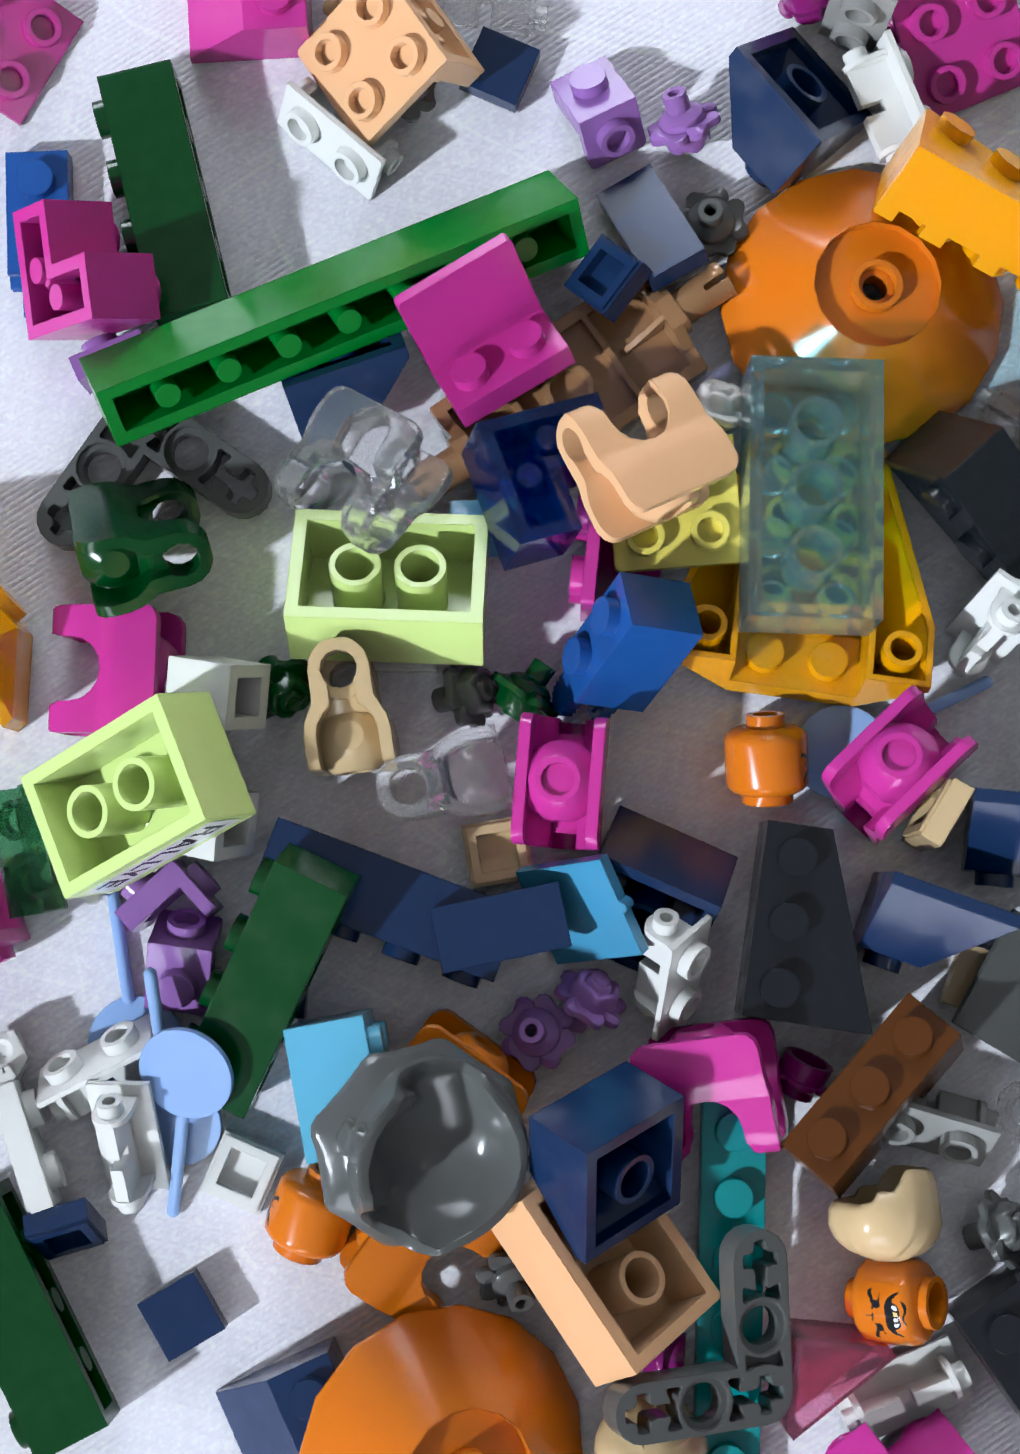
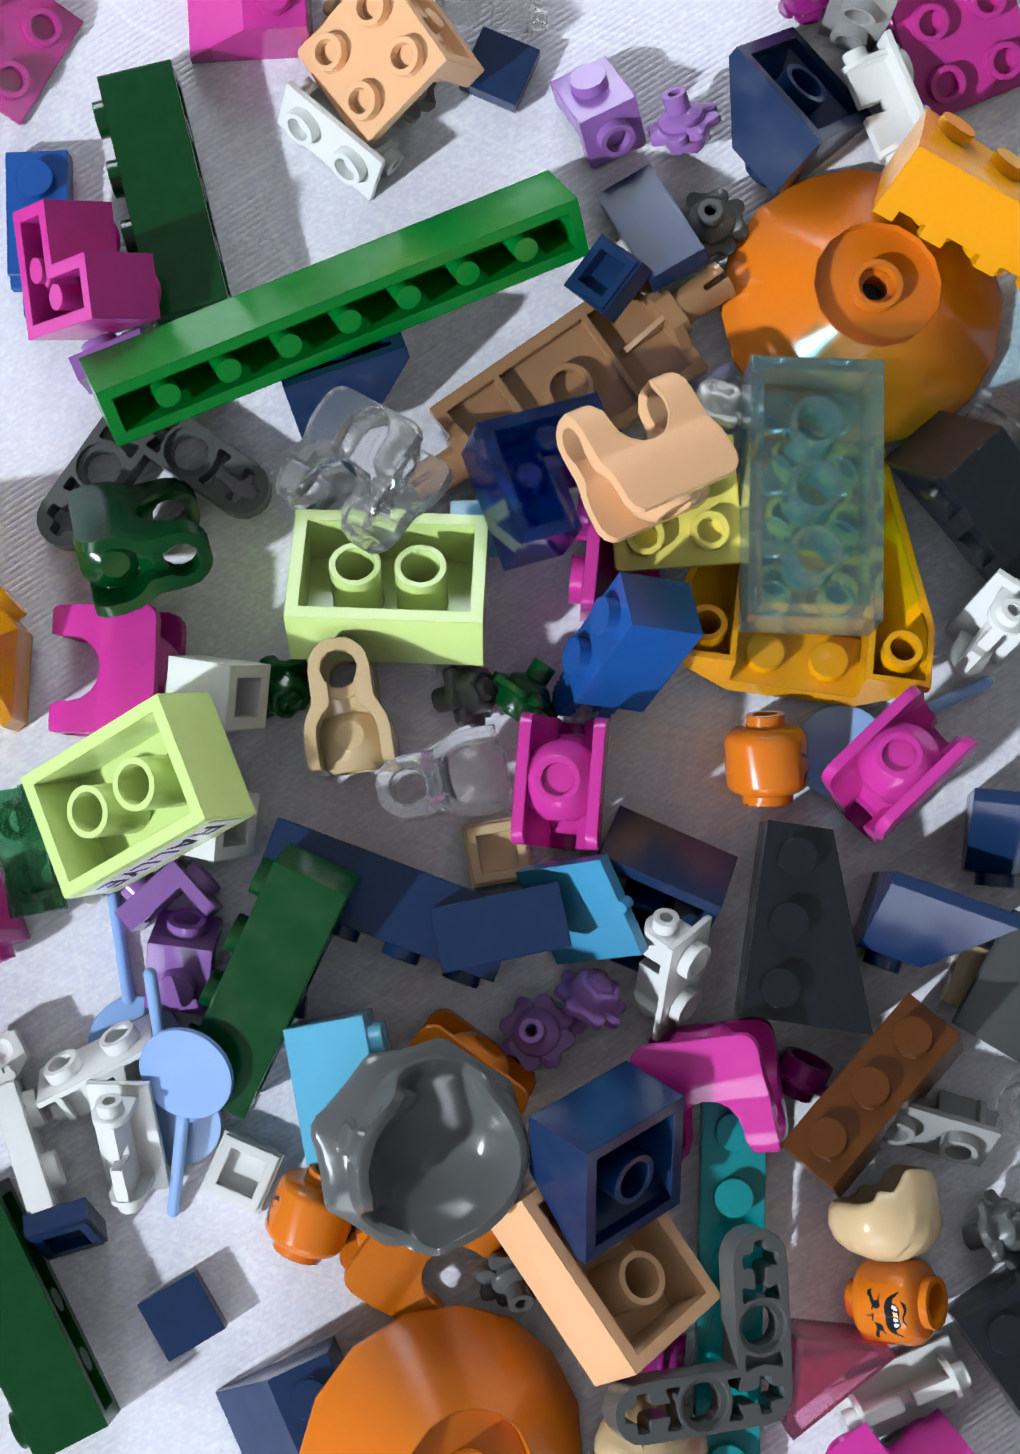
dark pink bracket [394,233,576,428] -> none
tan tile [900,777,975,852] -> none

